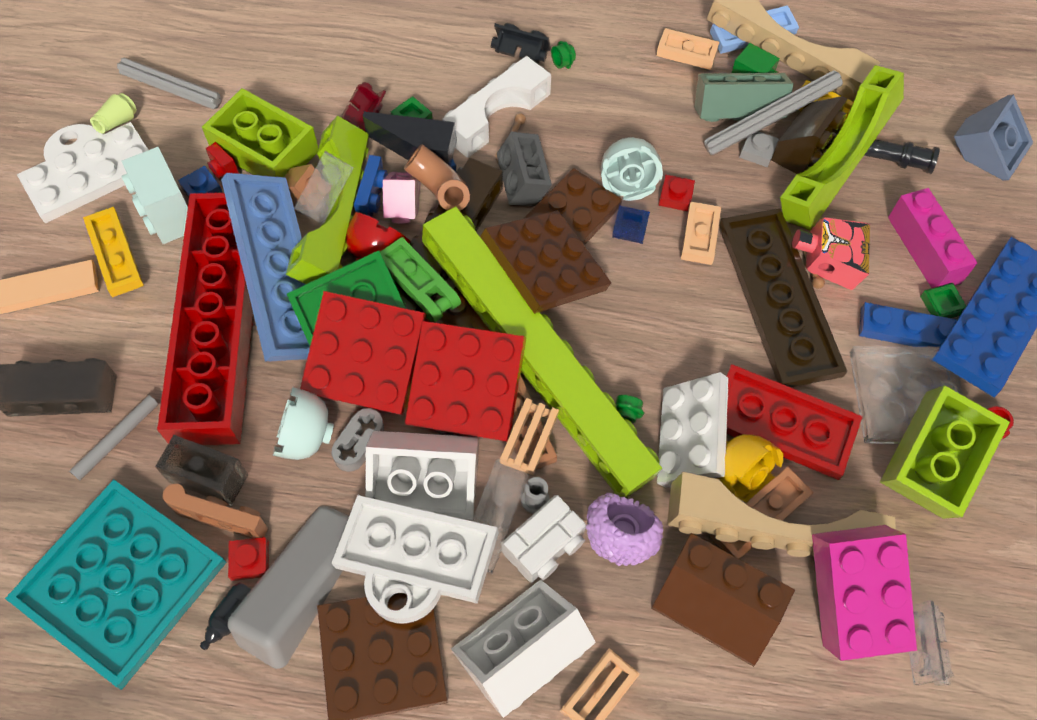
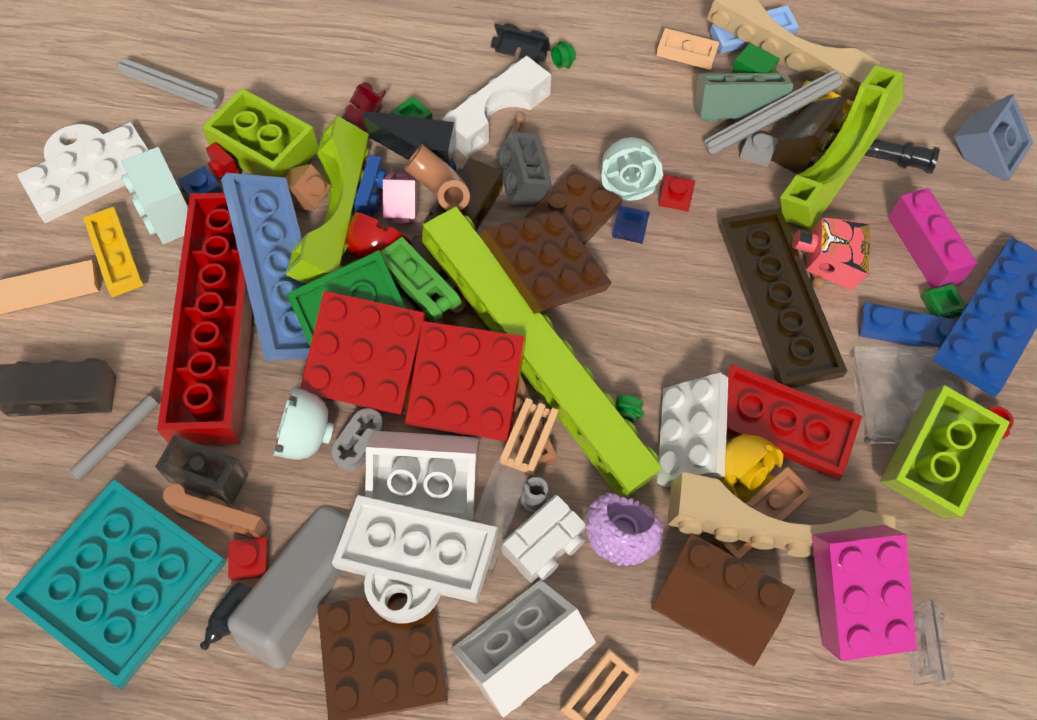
yellowish green cone [90,93,137,133] -> none
clear plate [293,151,354,224] -> none
light nougat plate [681,202,721,265] -> none

